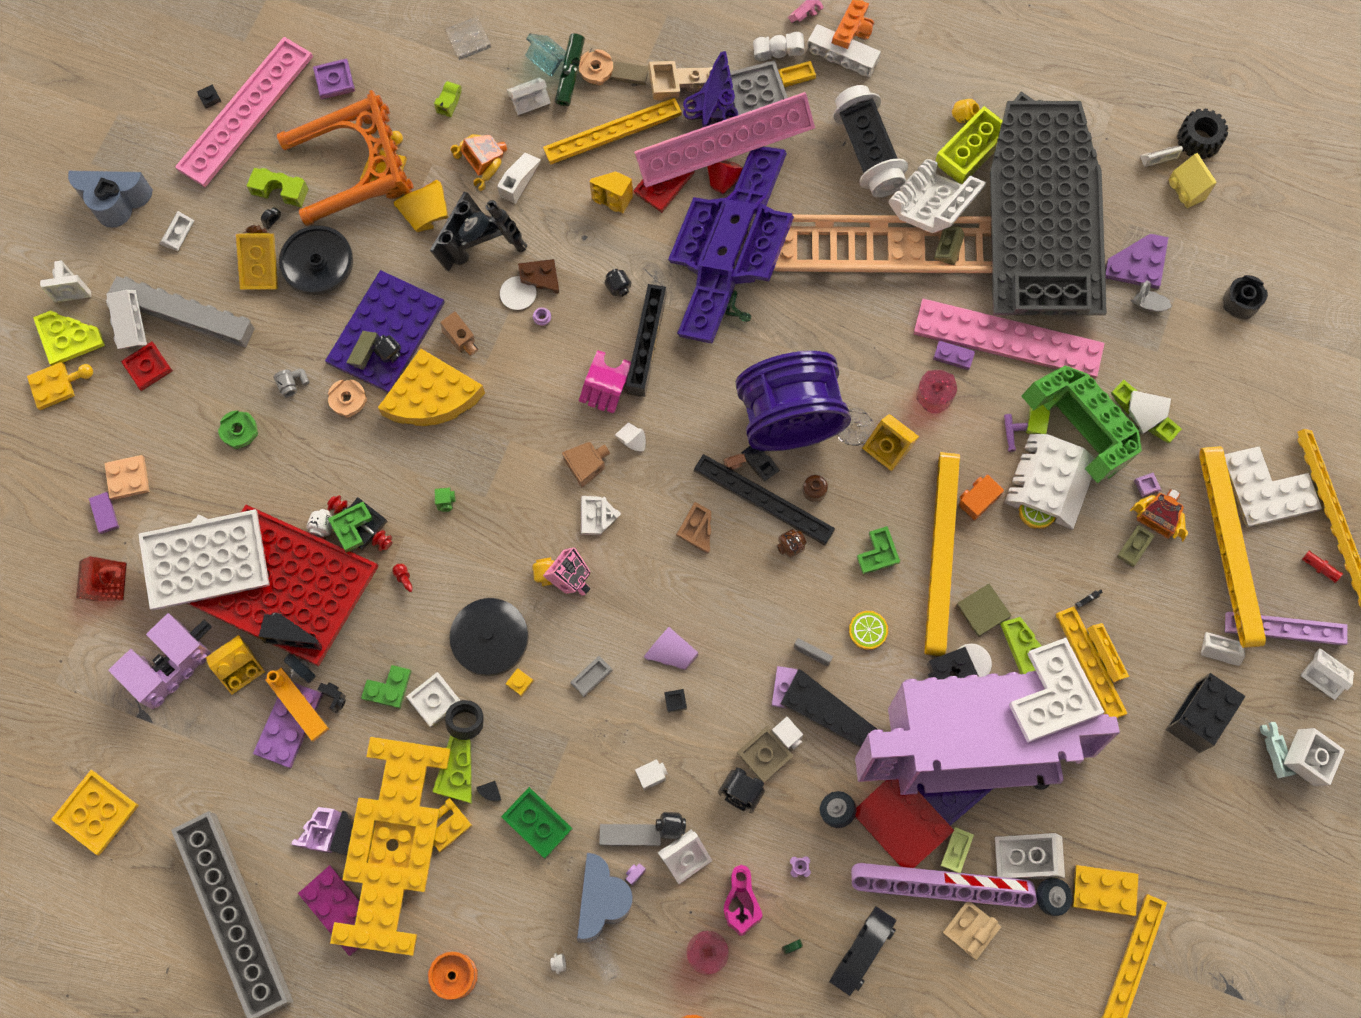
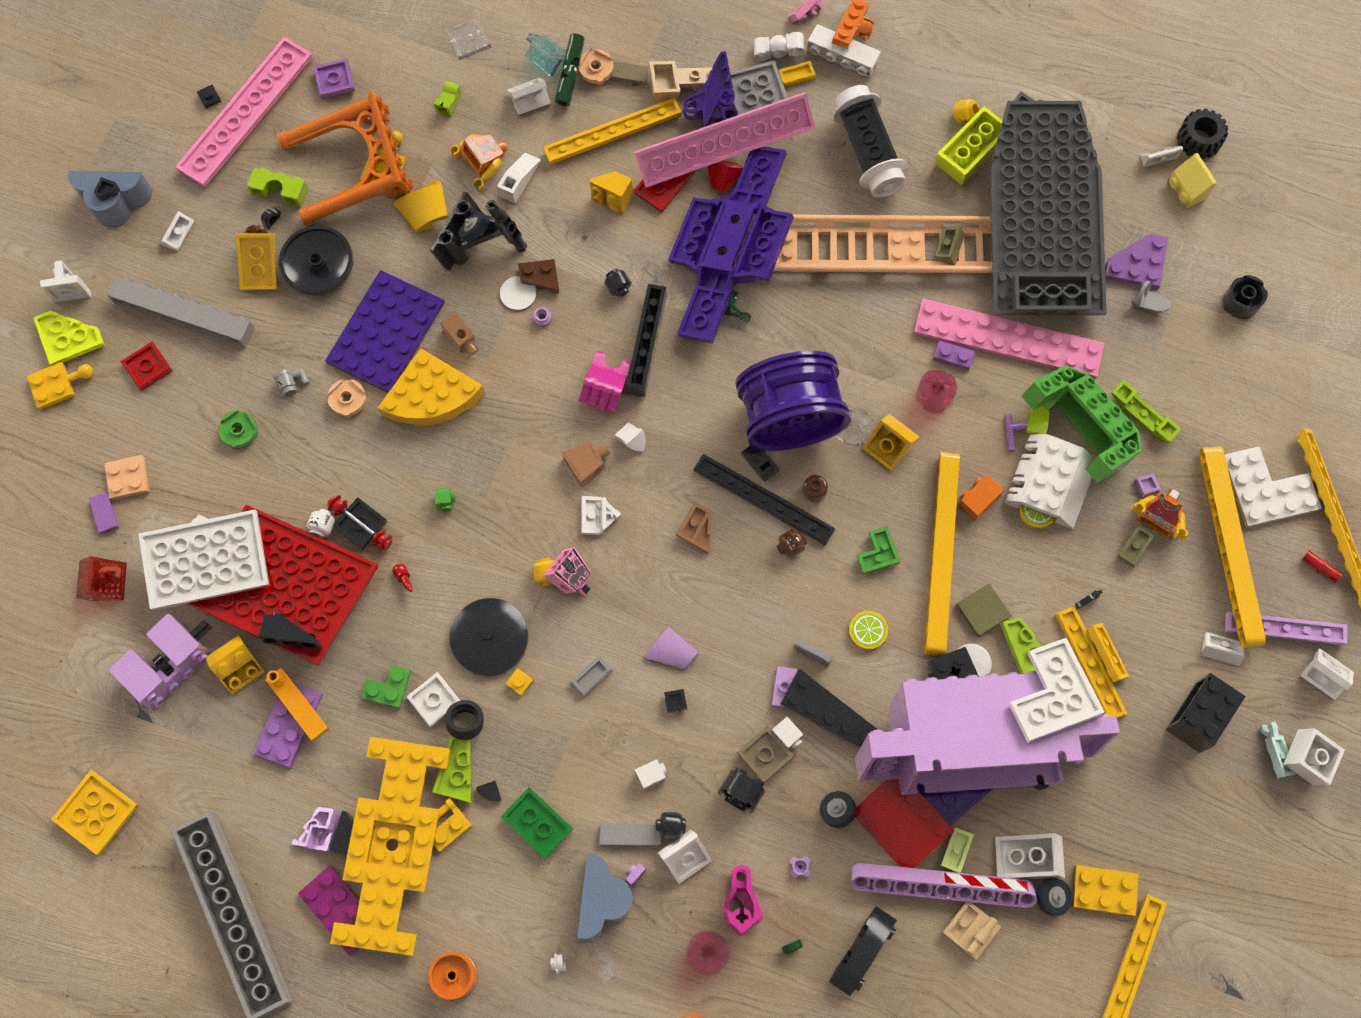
white brick [106,290,147,349] -> none
black wheel [284,653,316,683] -> none
black bracket [317,682,346,713] -> none
bright green plate [328,502,372,553] -> none
olive slope [346,331,379,370] -> none
black head [373,335,401,362] -> none
nougat plate [723,453,746,469] -> none
white slope [889,159,986,233] -> none
white slope [1128,391,1171,434] -> none

